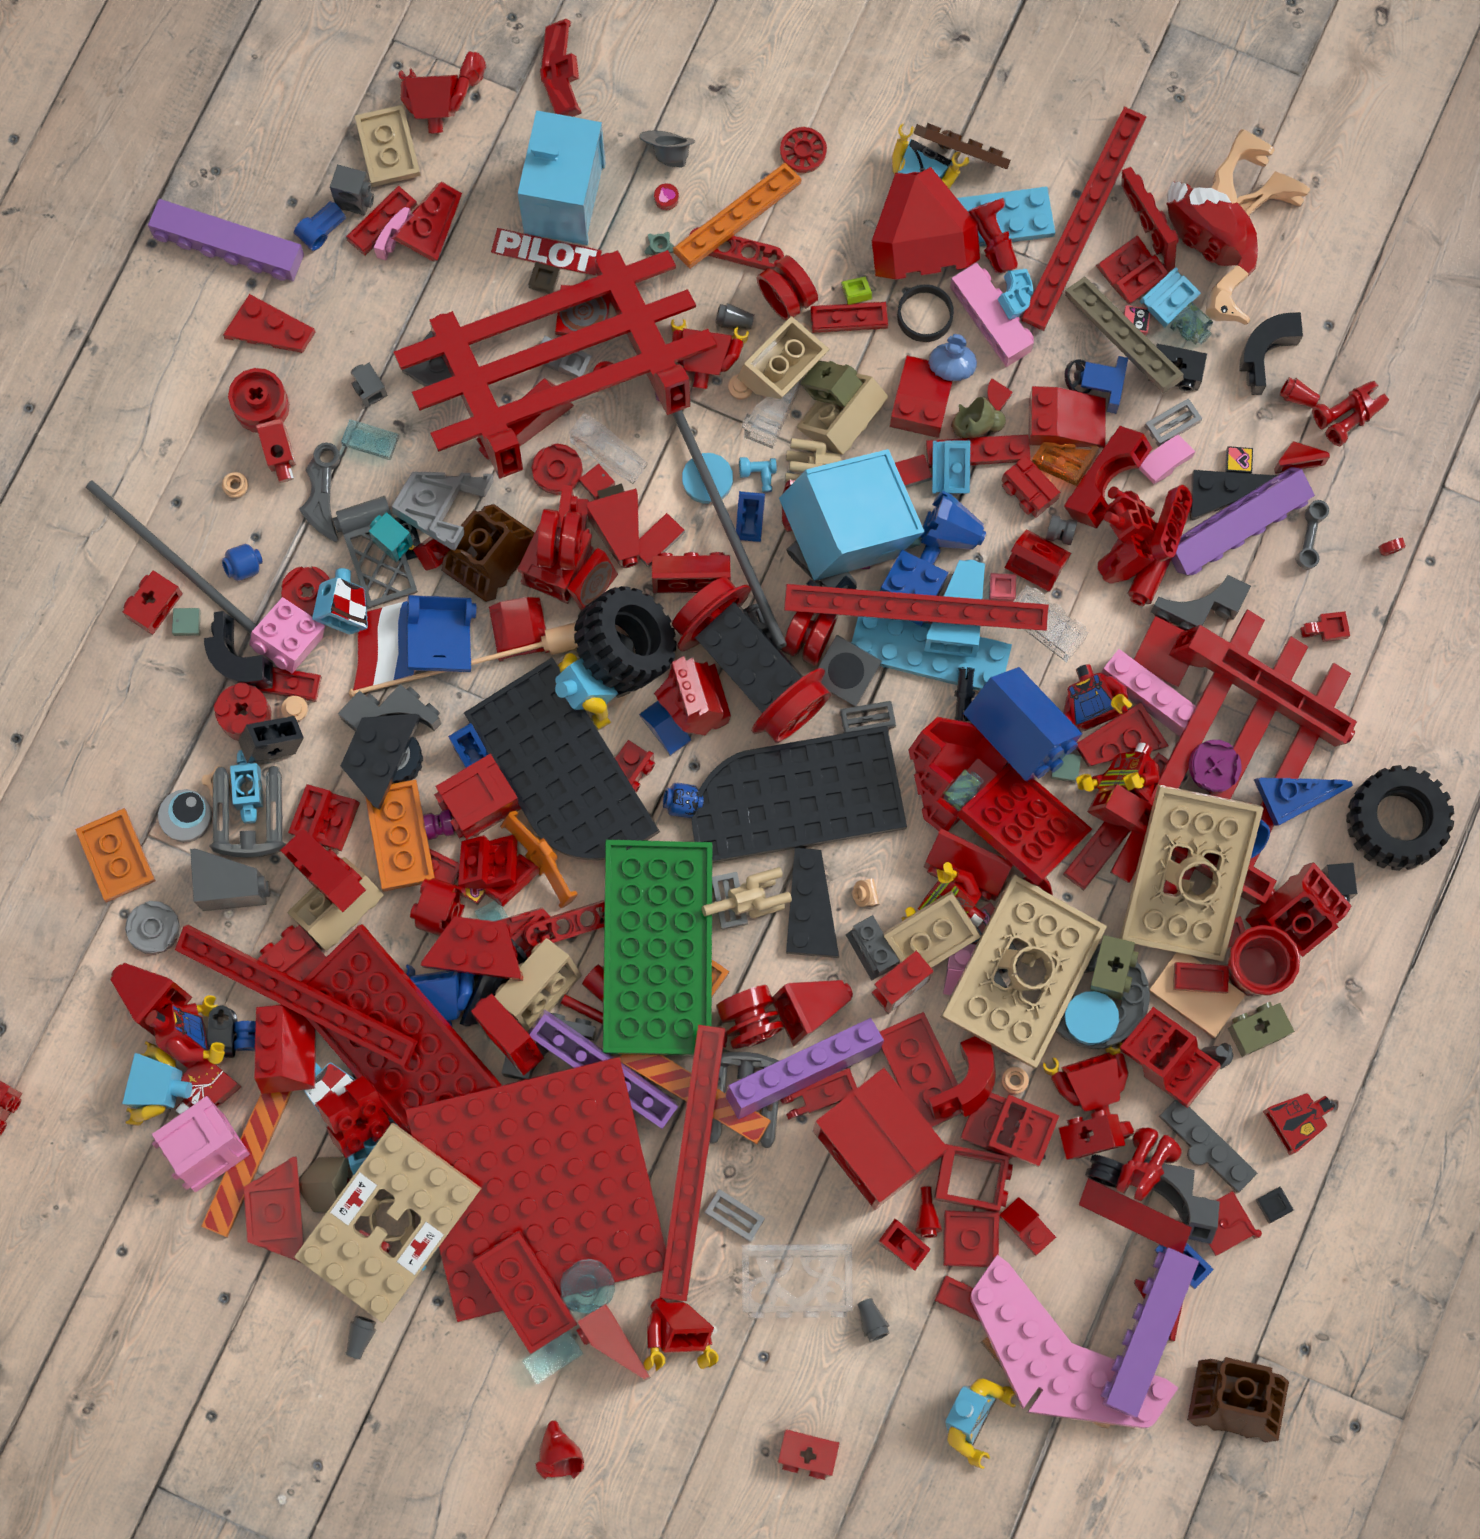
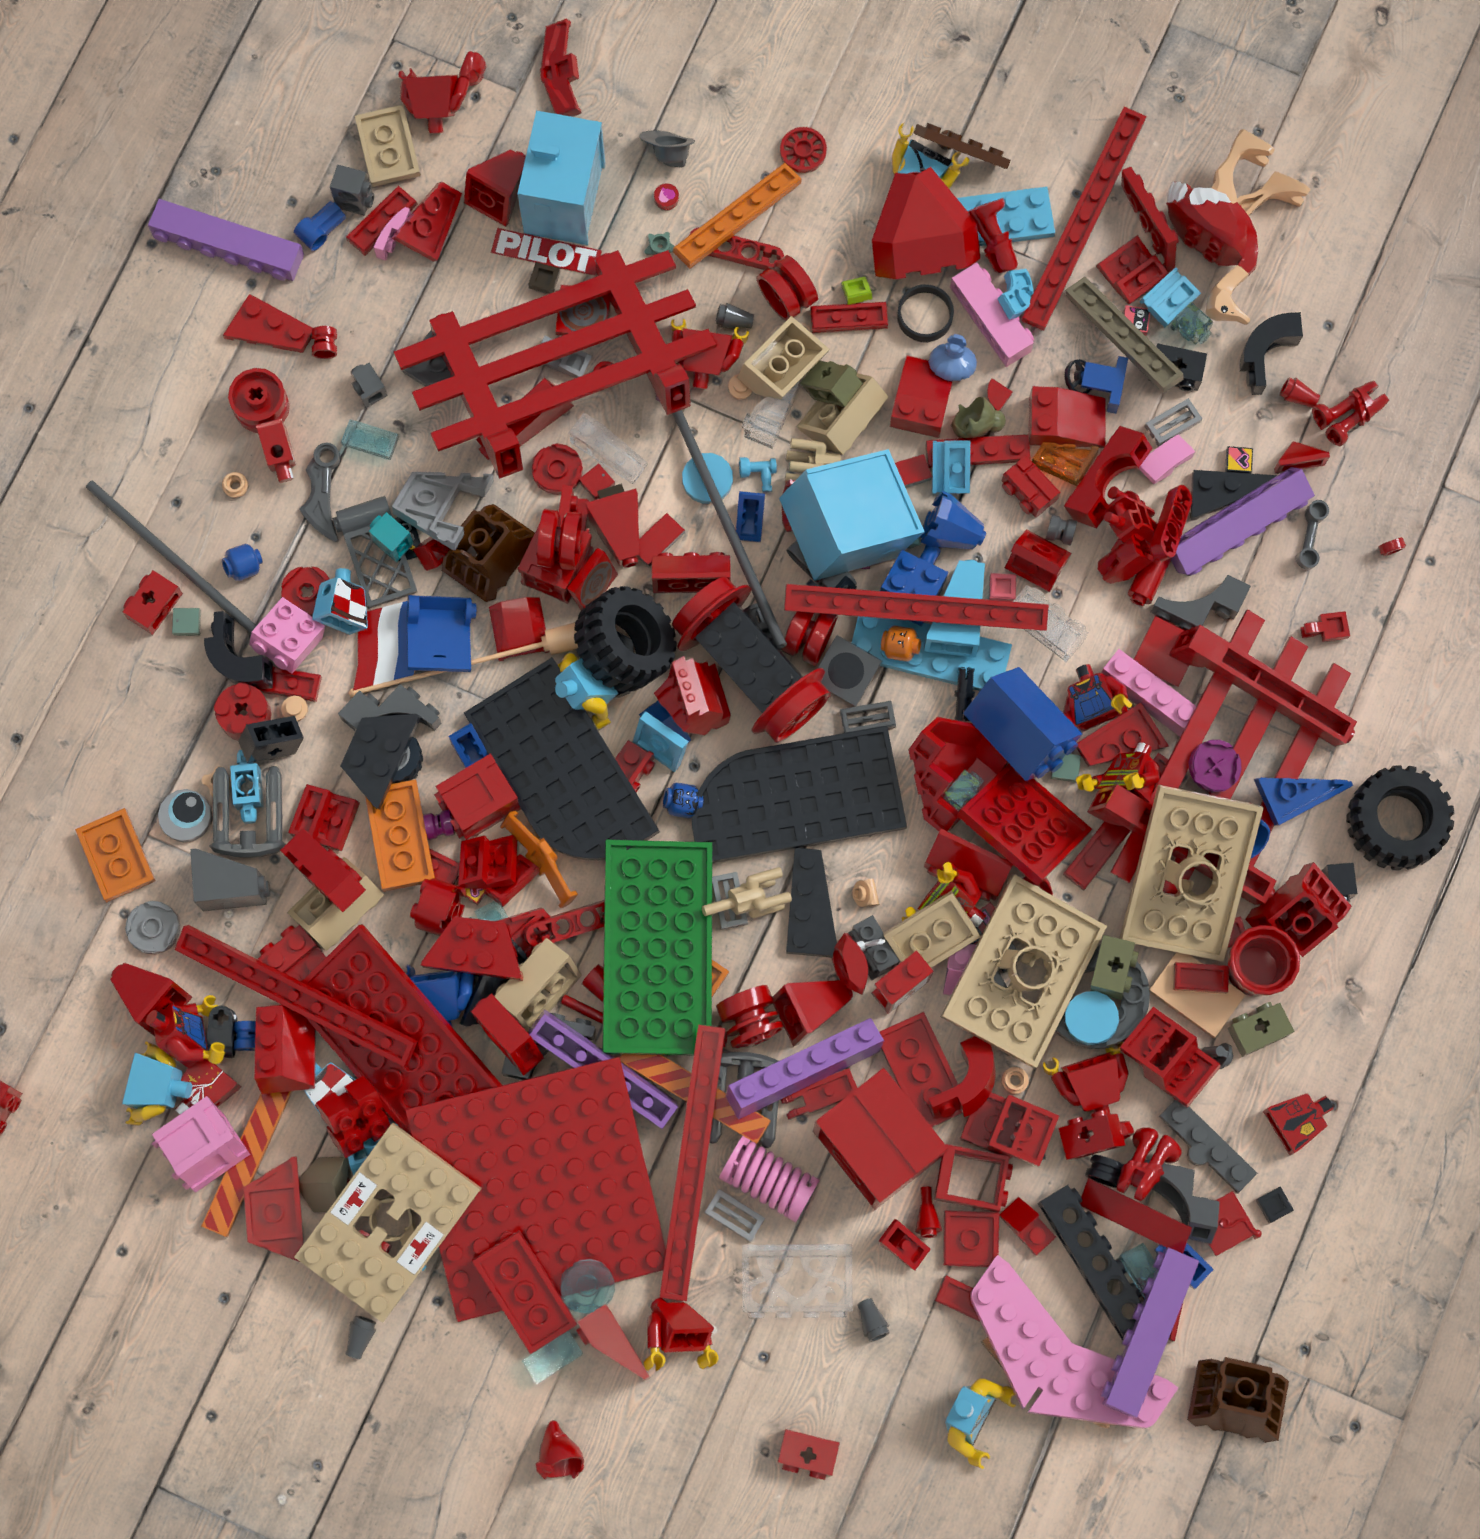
none -> red wheel [312,326,337,359]
none -> red slope [464,149,526,227]
none -> medium azure tile [633,711,689,772]
none -> bright pink piece [719,1136,820,1223]
none -> red hat [832,933,885,995]
none -> orange head [881,625,921,662]
none -> black brick [1038,1185,1142,1340]
none -> clear light blue plate [1119,1243,1156,1298]

